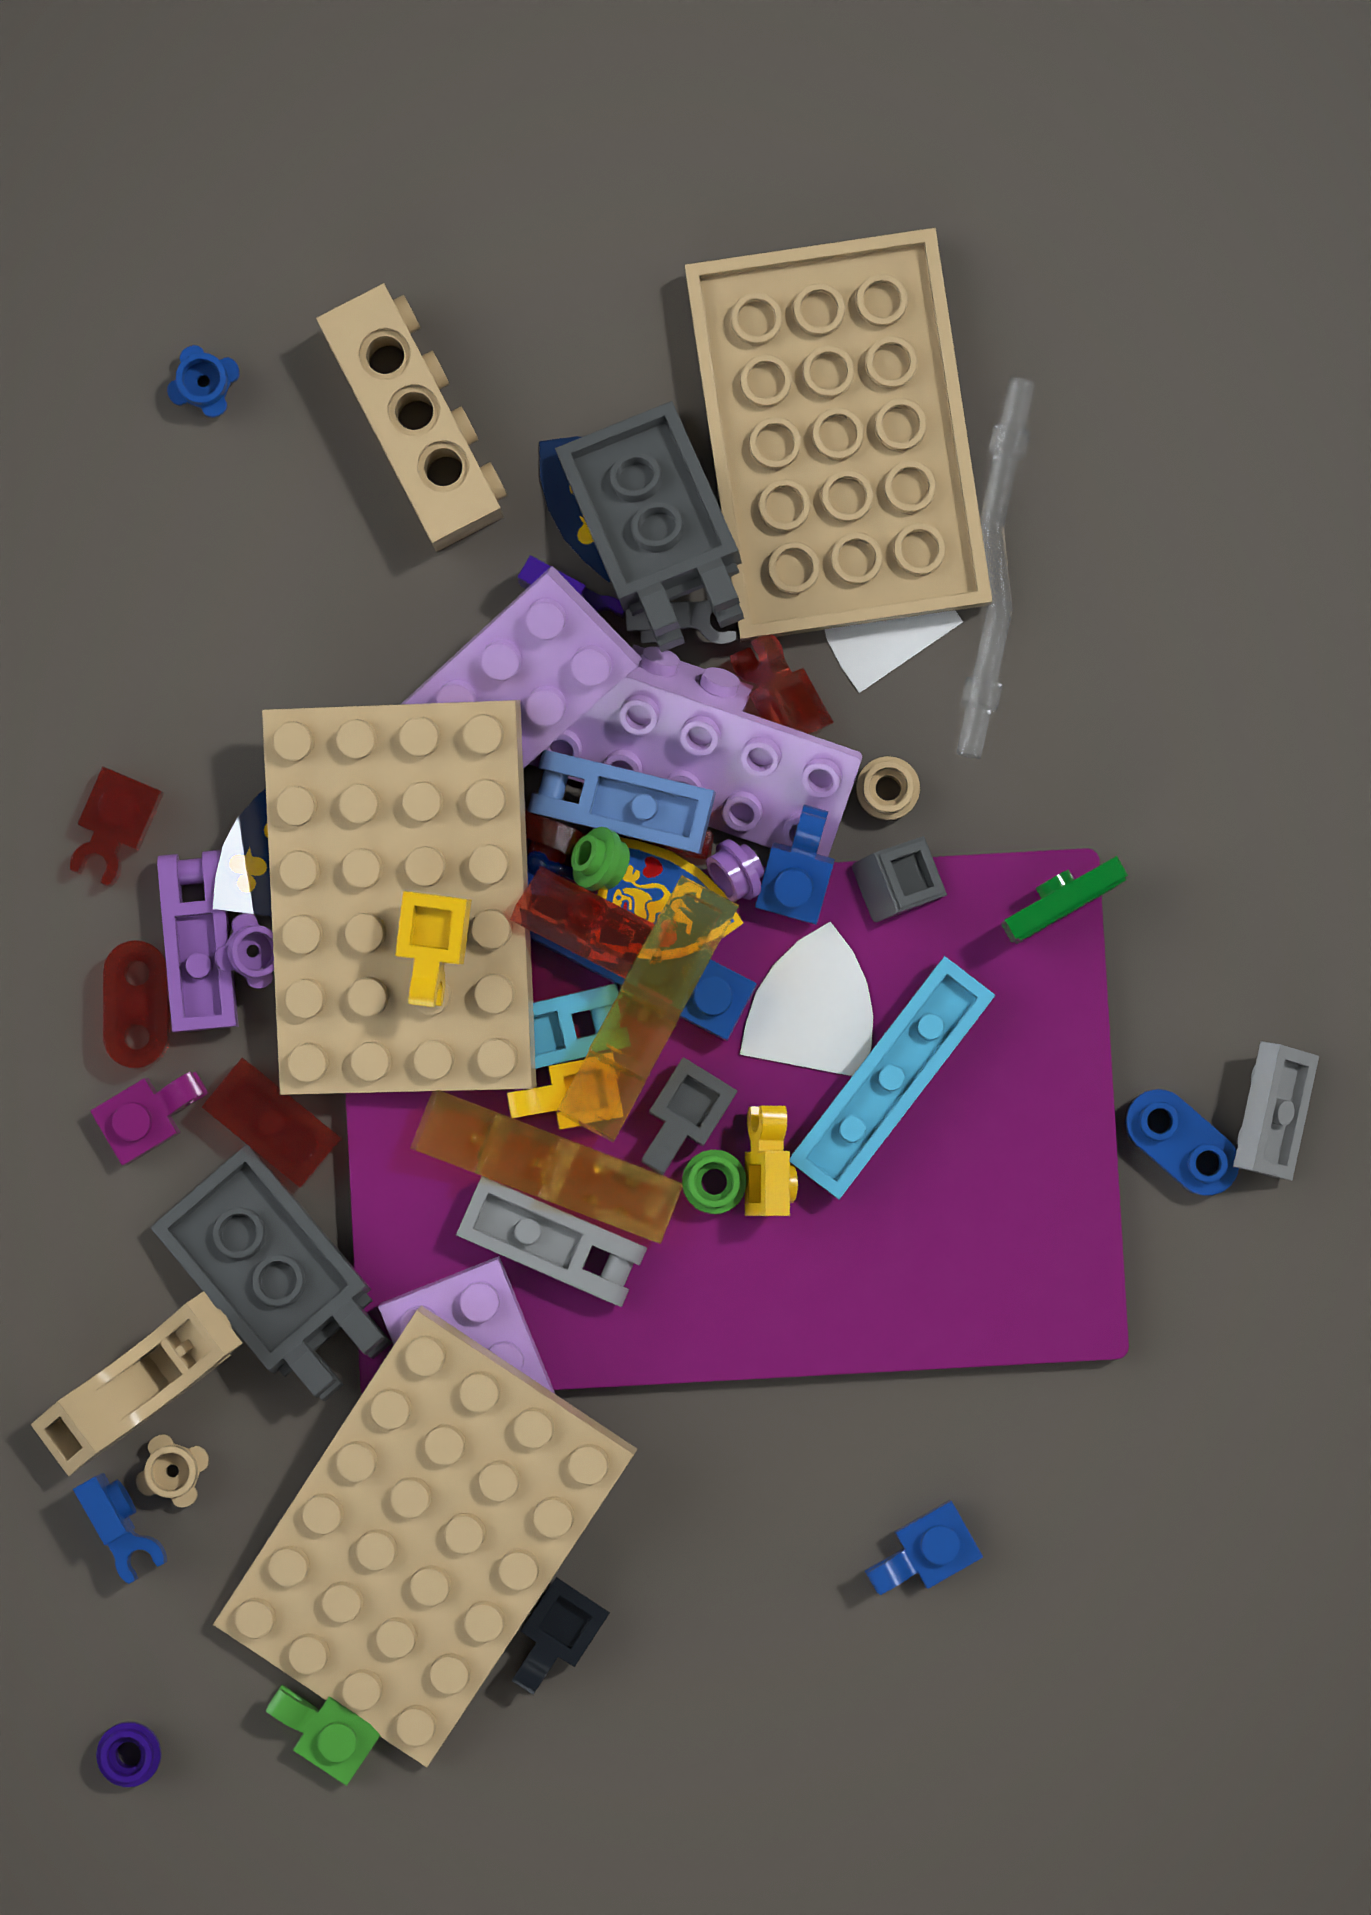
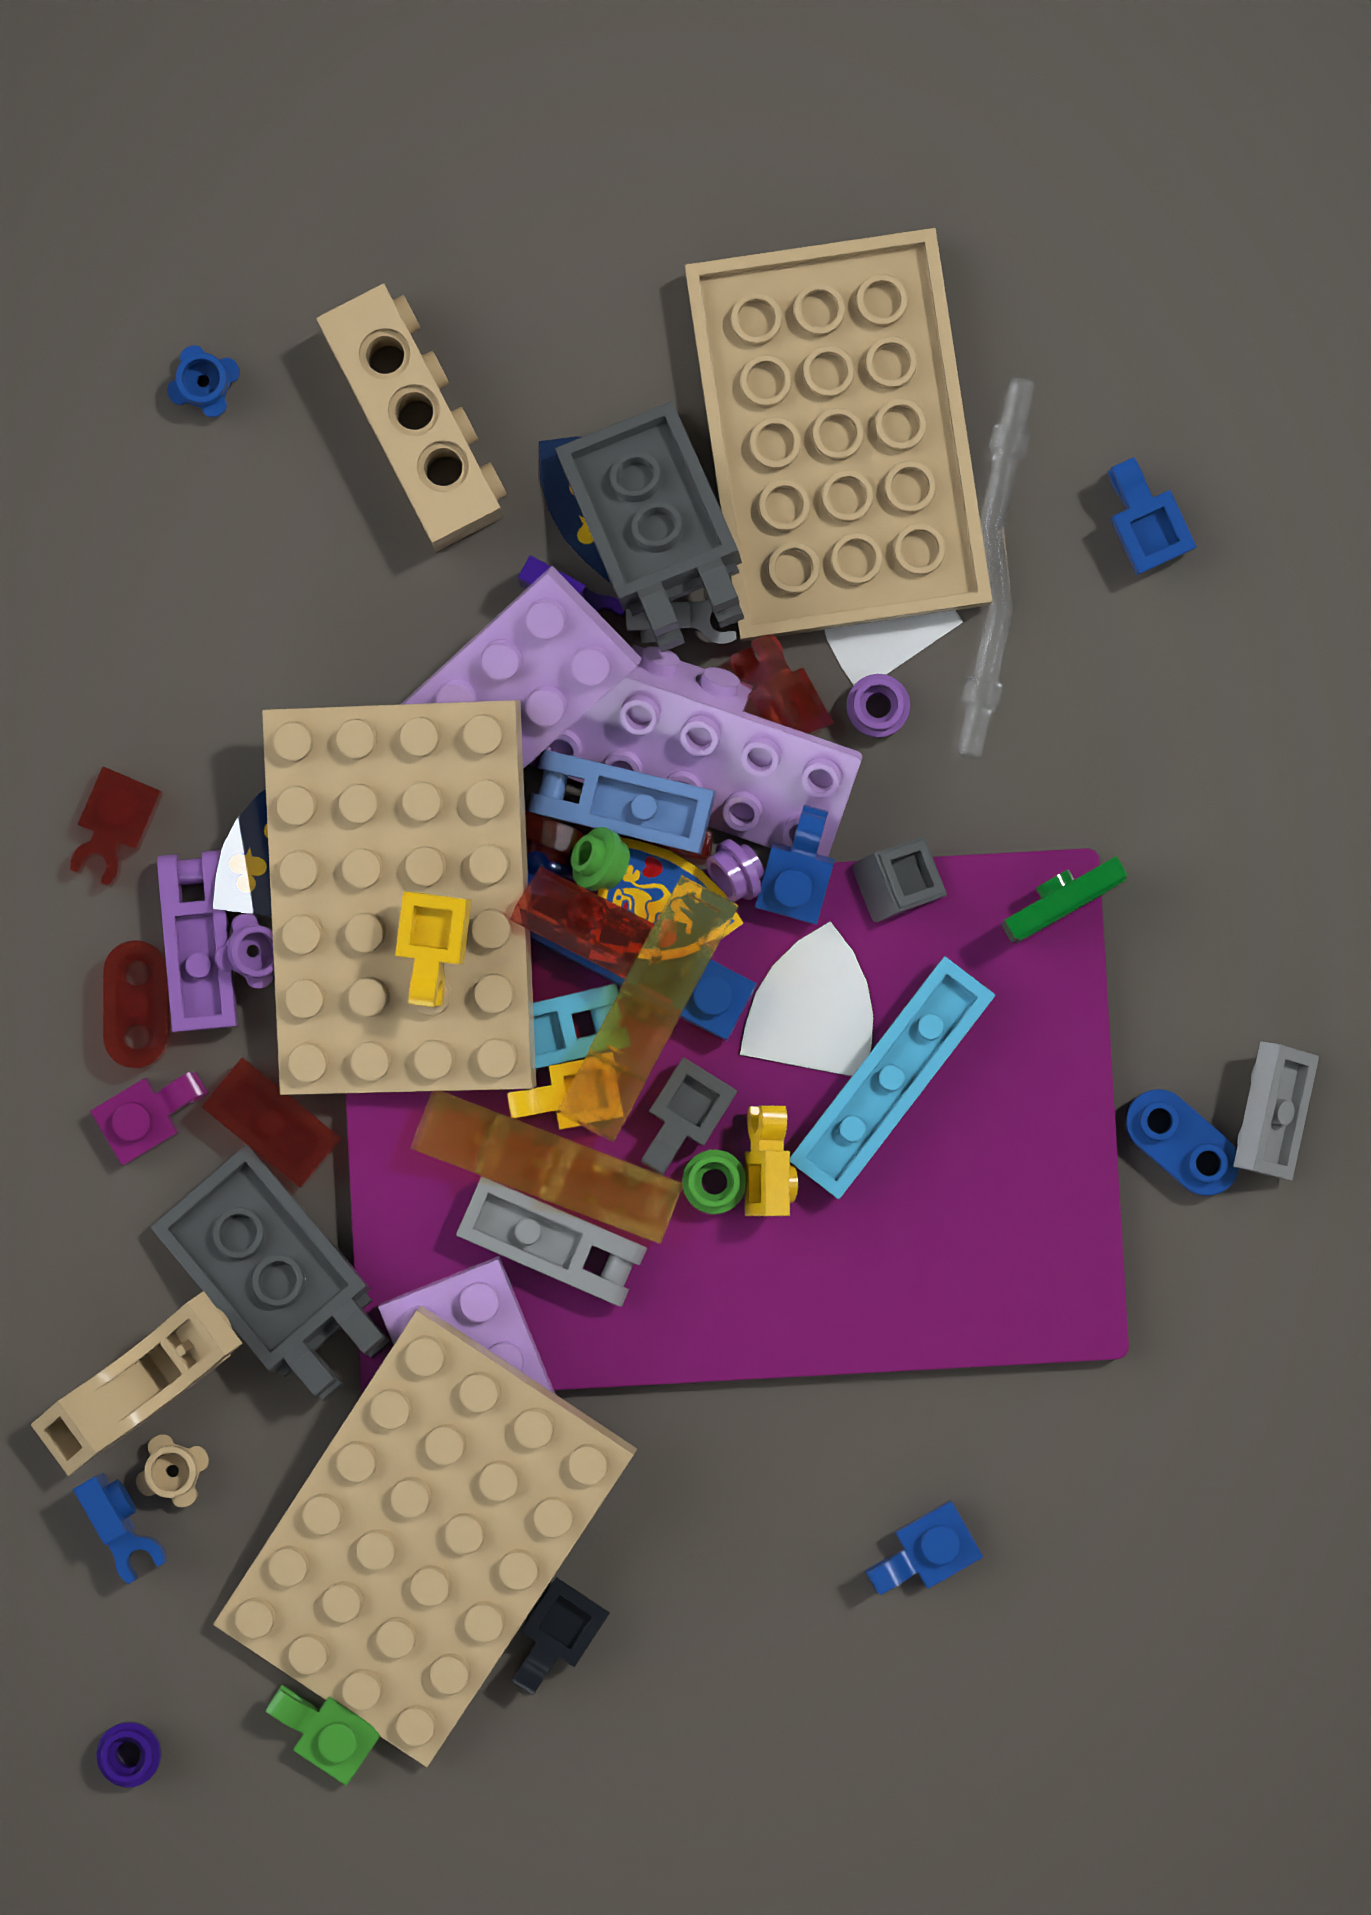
tan plate [856,756,920,820] -> none
none -> medium lavender plate [846,674,910,738]
none -> blue plate [1107,457,1197,576]

